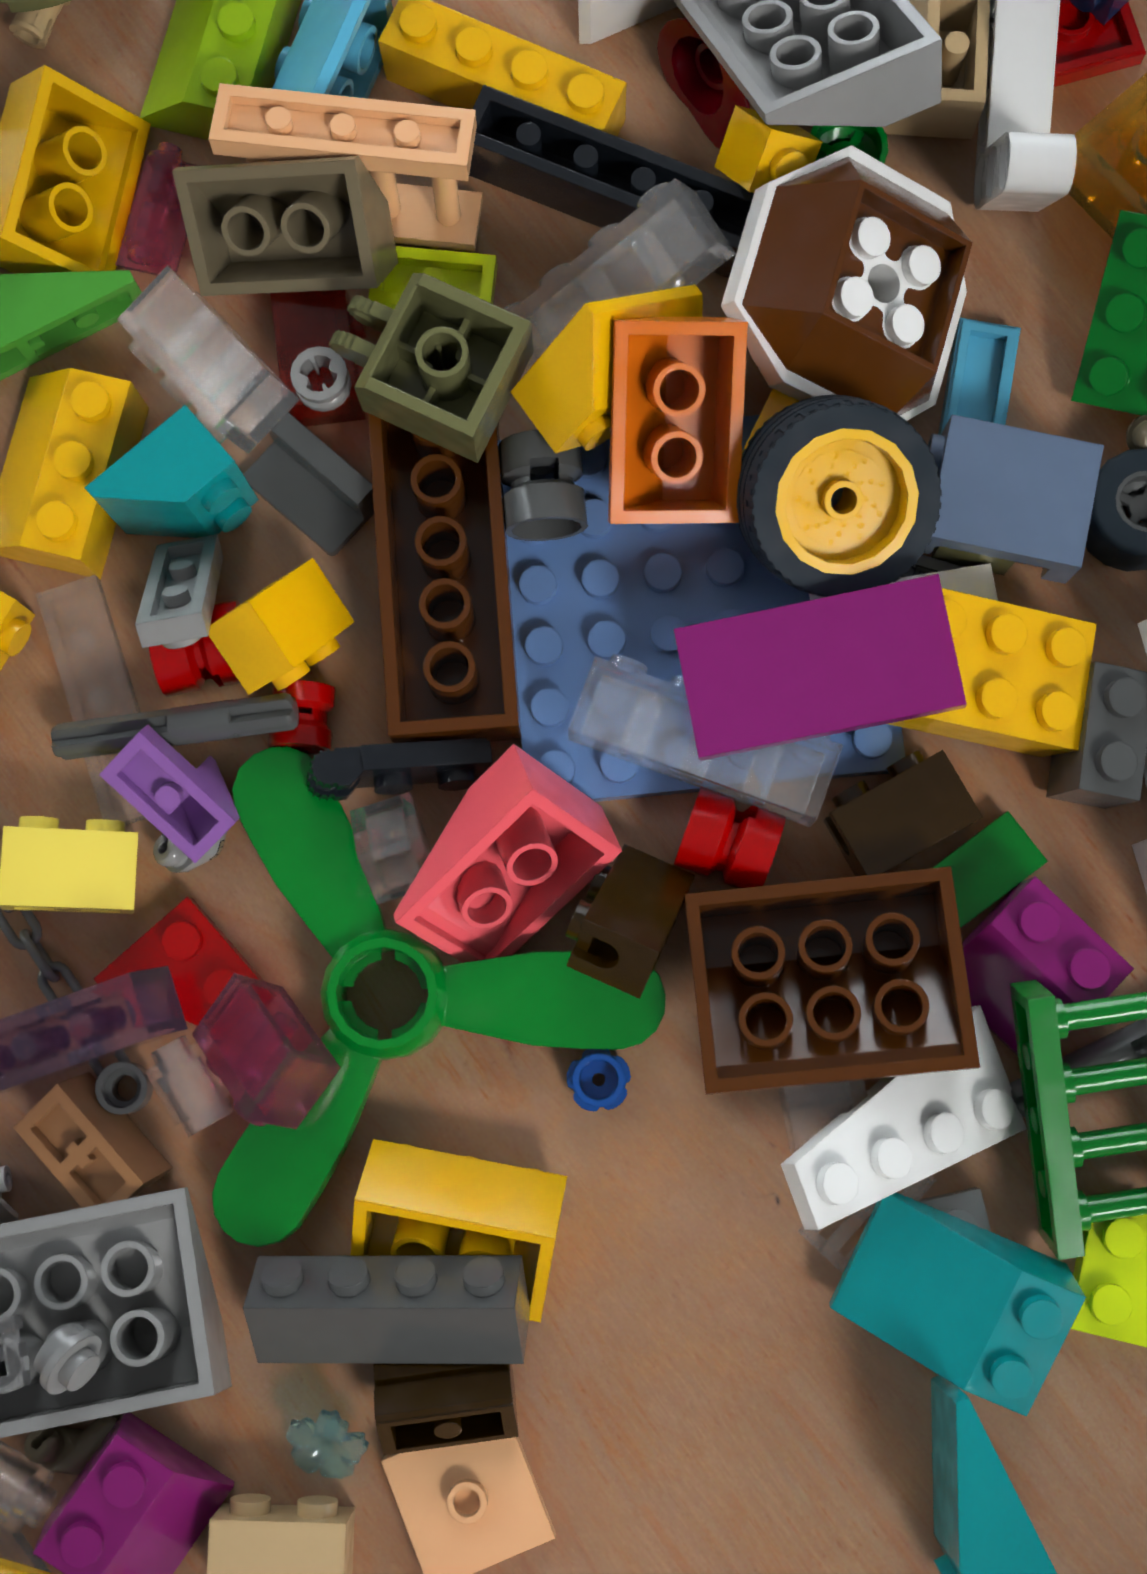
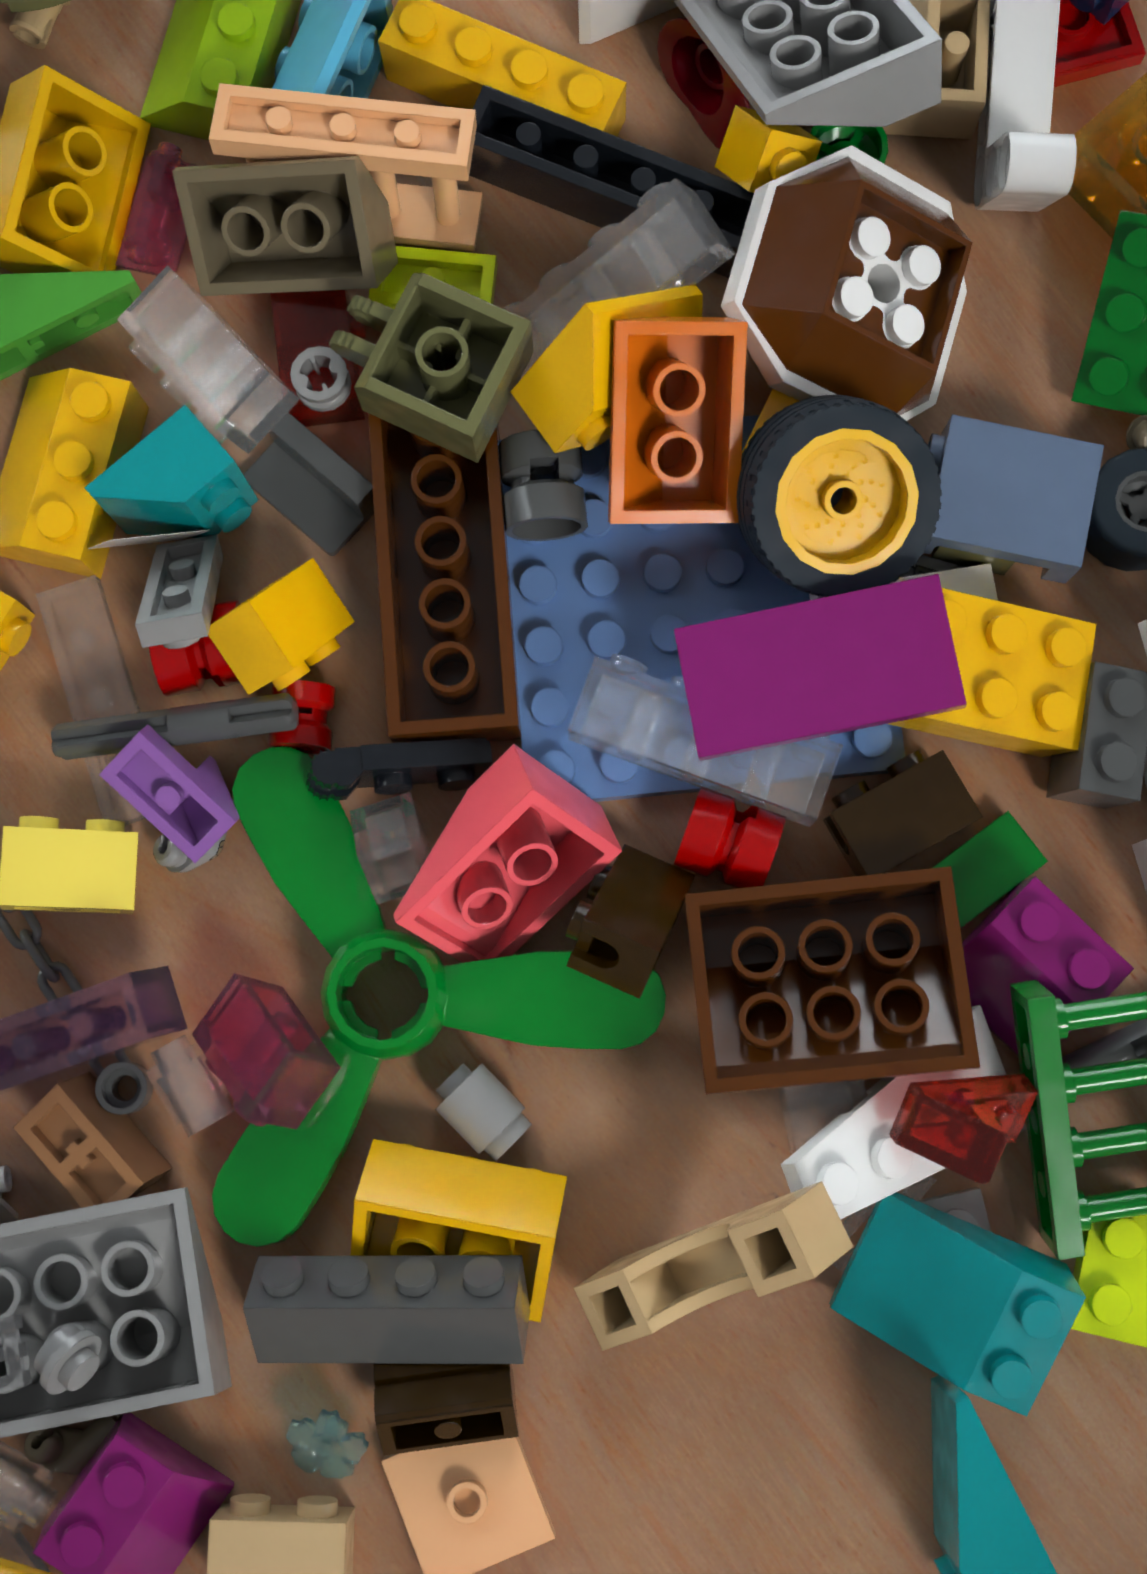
red wing [93,896,274,1036] -> none
blue plate [567,1049,631,1112] -> none
medium azure tile [938,318,1021,435] -> none
none -> white sticker [88,530,210,549]
none -> light grey brick [435,1063,532,1161]
none -> tan arch [574,1181,854,1351]
none -> clear red slope [889,1074,1038,1184]

